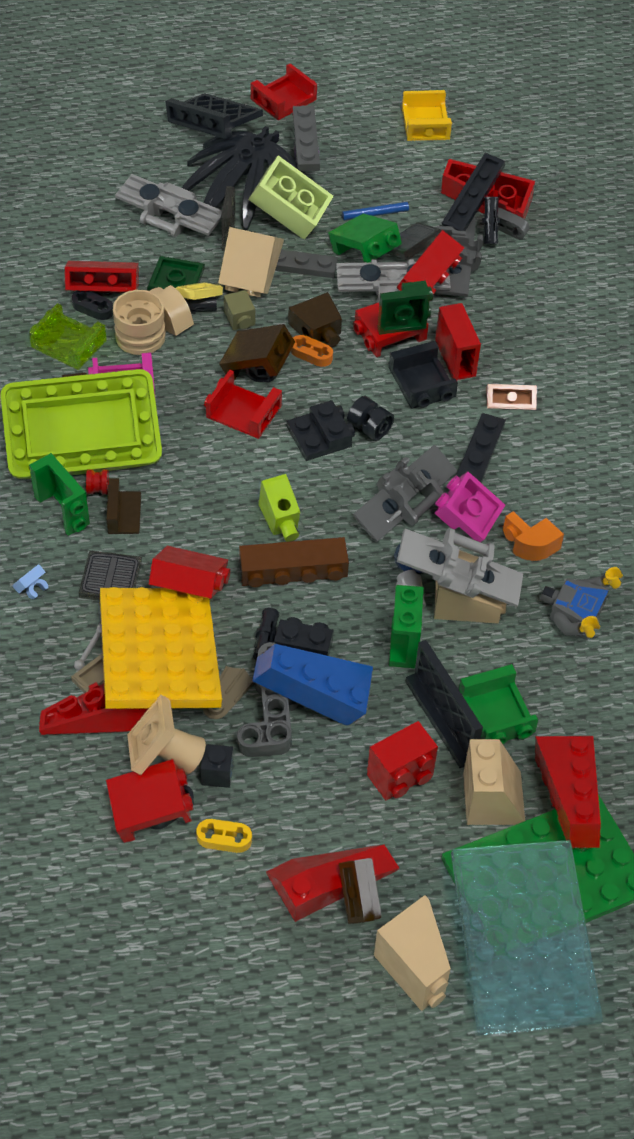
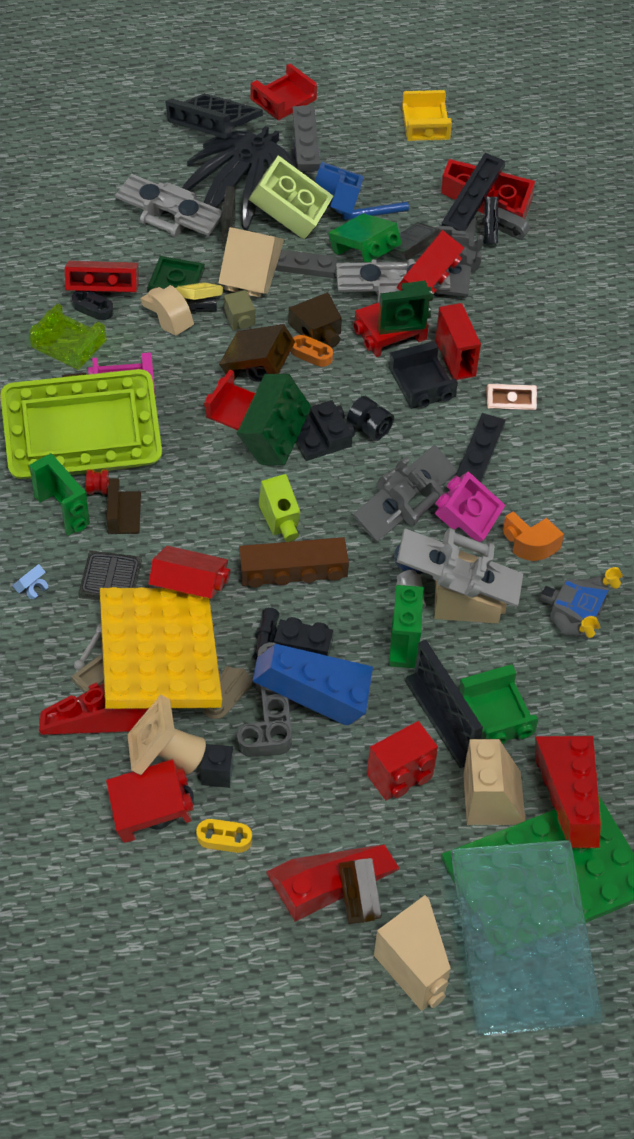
tan wheel [113,290,166,355] -> none
none -> dark green brick [237,374,311,465]
none -> blue brick [315,162,364,214]

